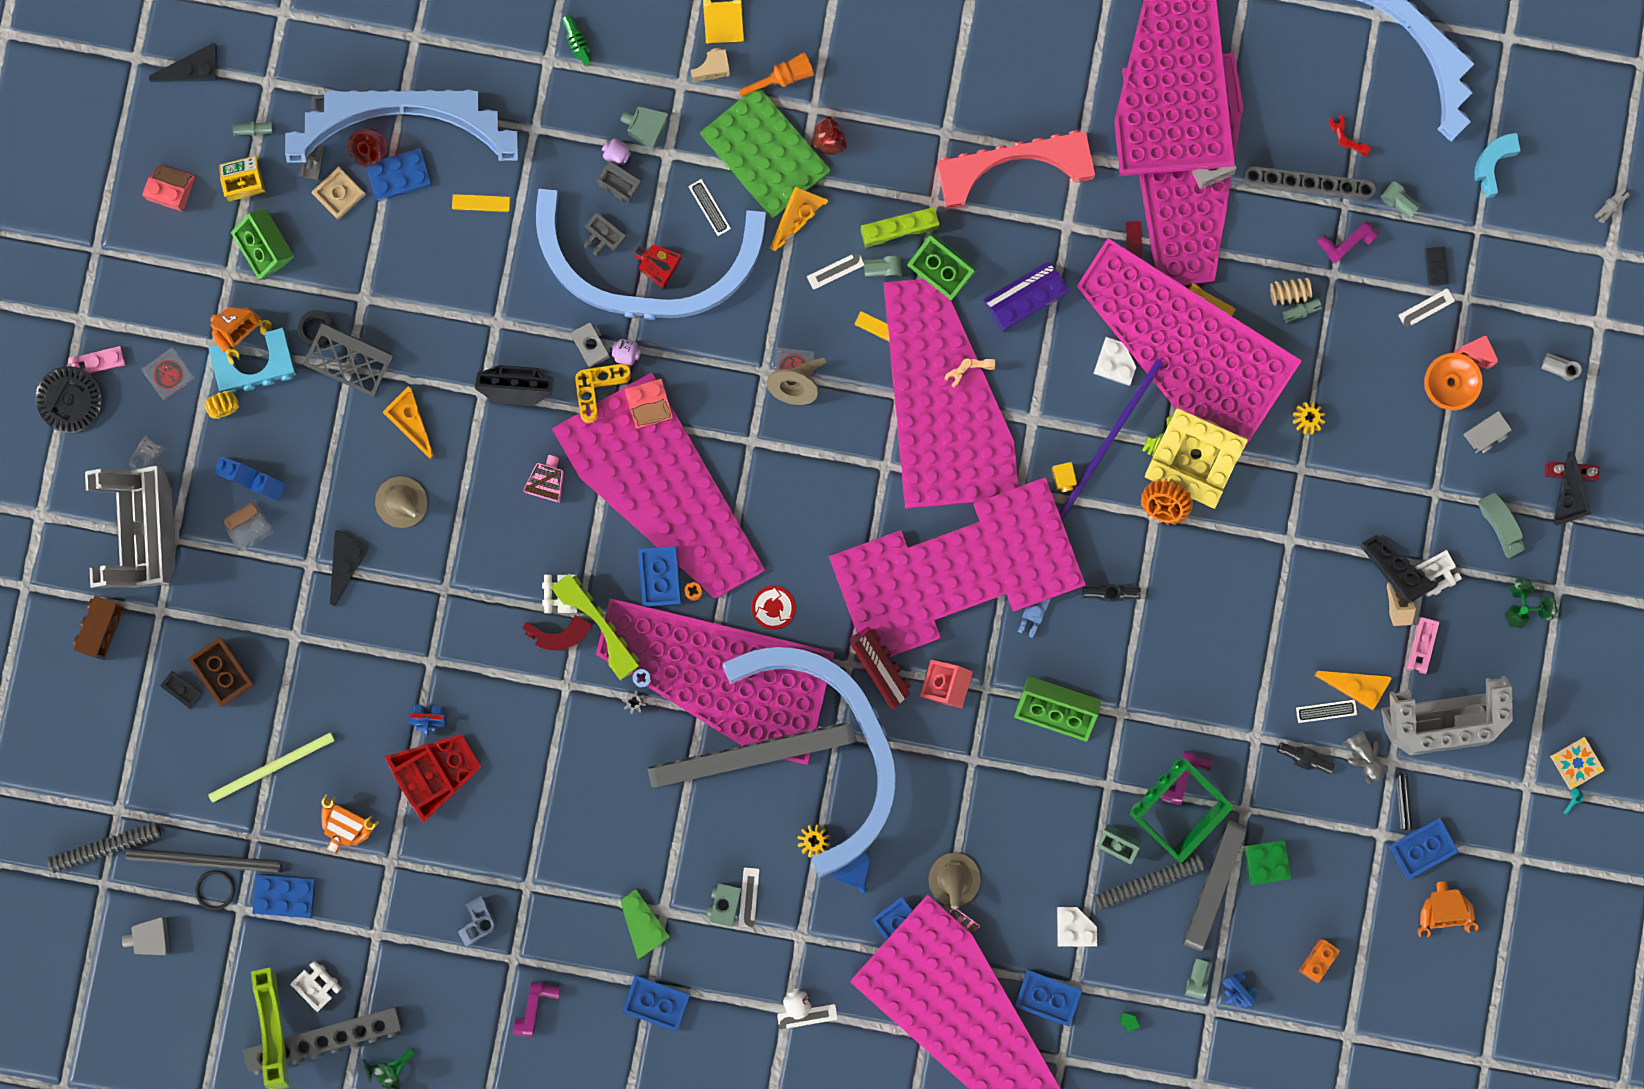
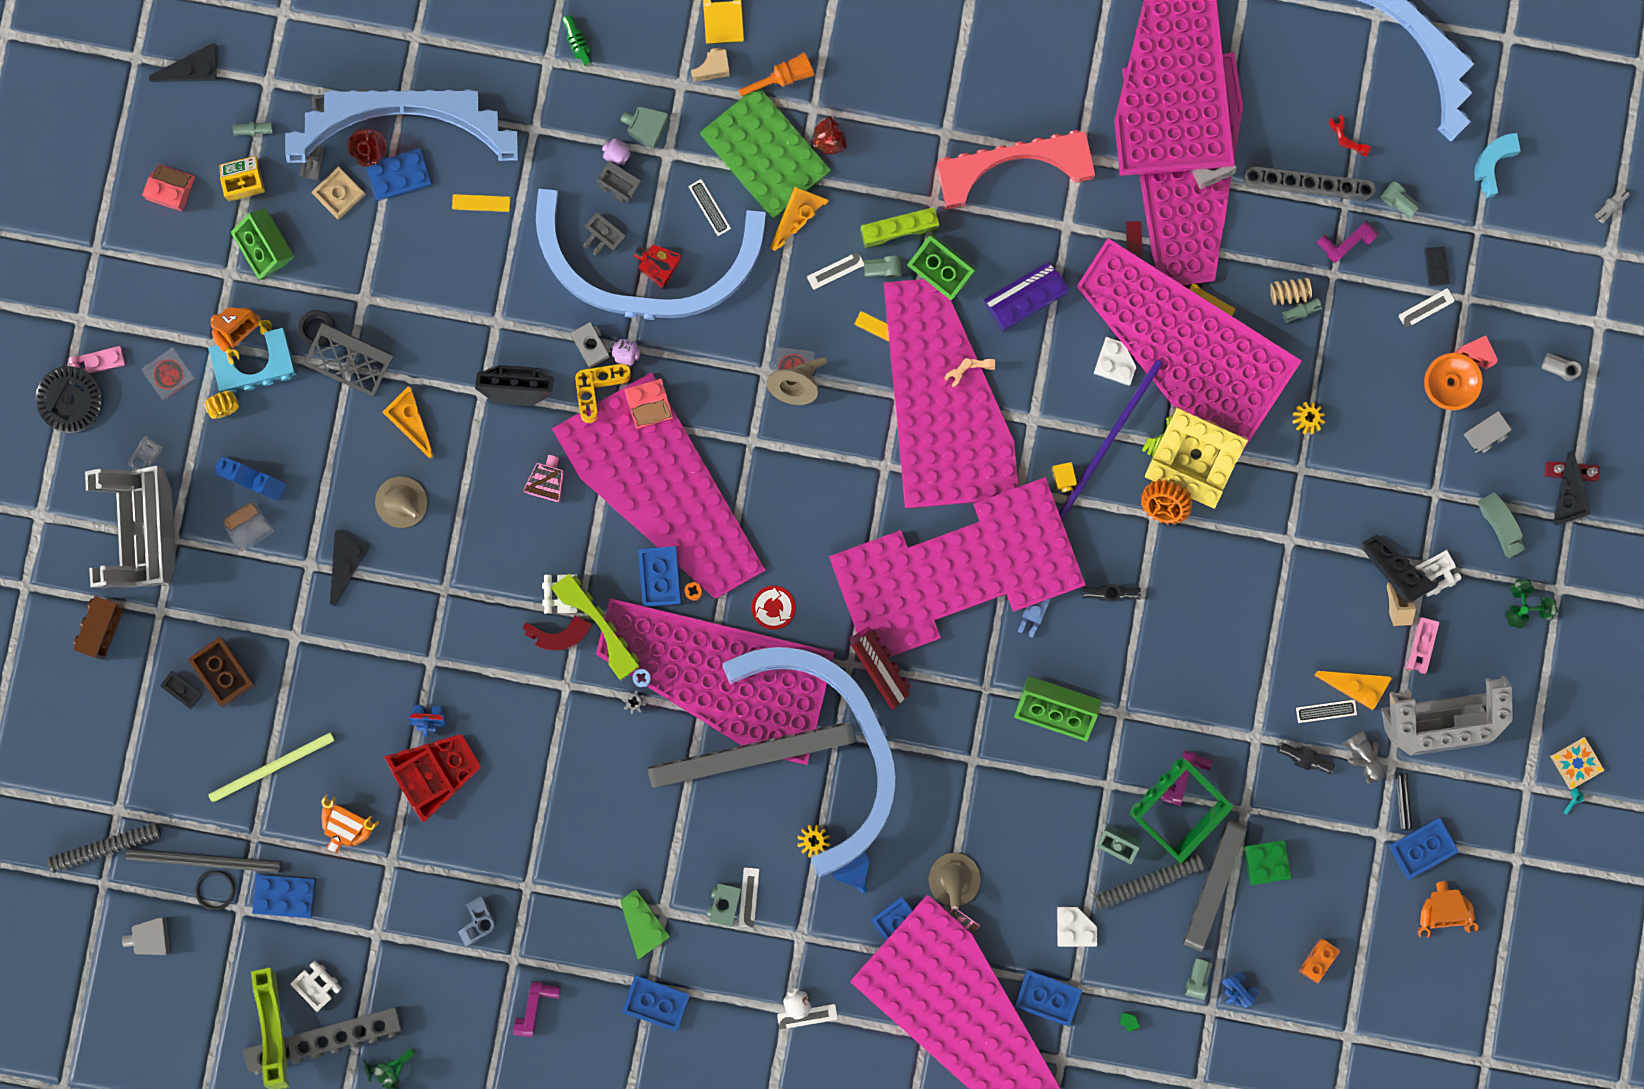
coral slope [920,660,973,708] -> none

